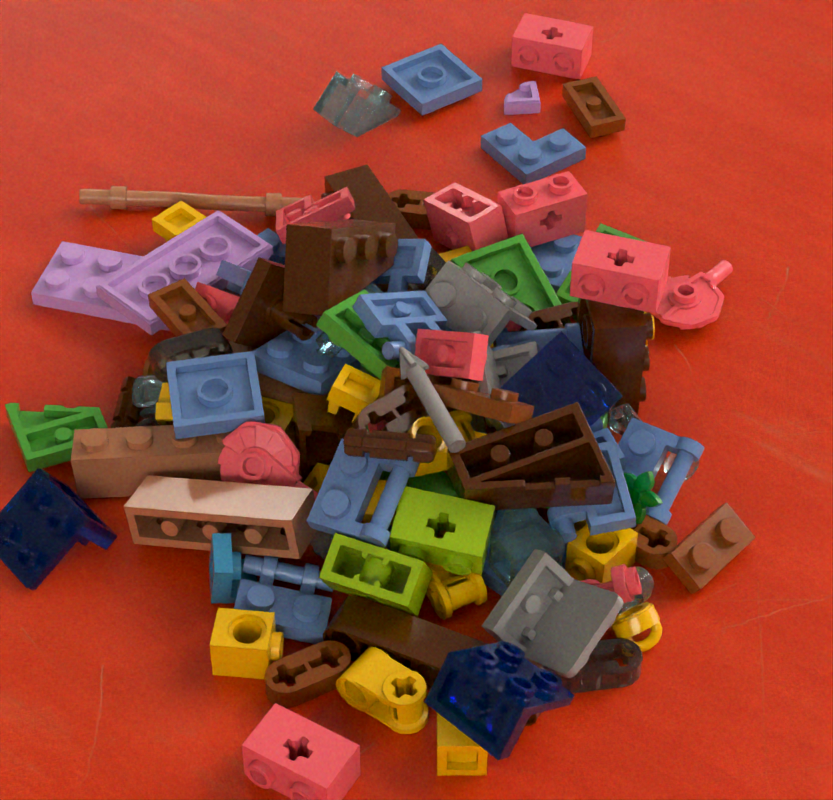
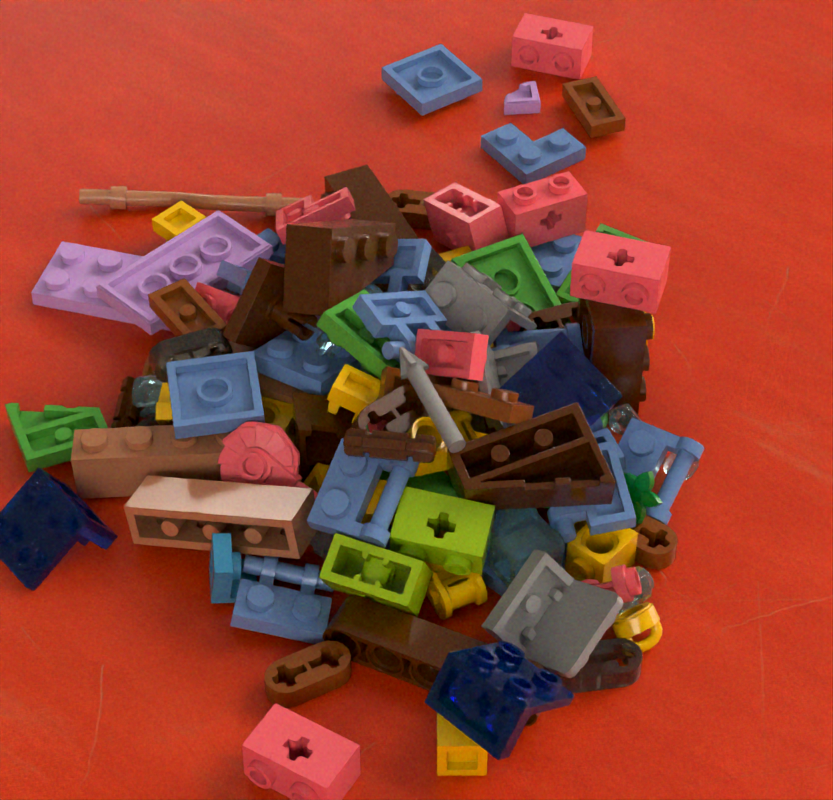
yellow brick [209,608,284,680] -> none
clear light blue slope [313,71,401,137] -> none
yellow piece [336,647,429,735] -> none
coral piece [650,260,733,330] -> none
dark orange plate [662,502,756,594] -> none

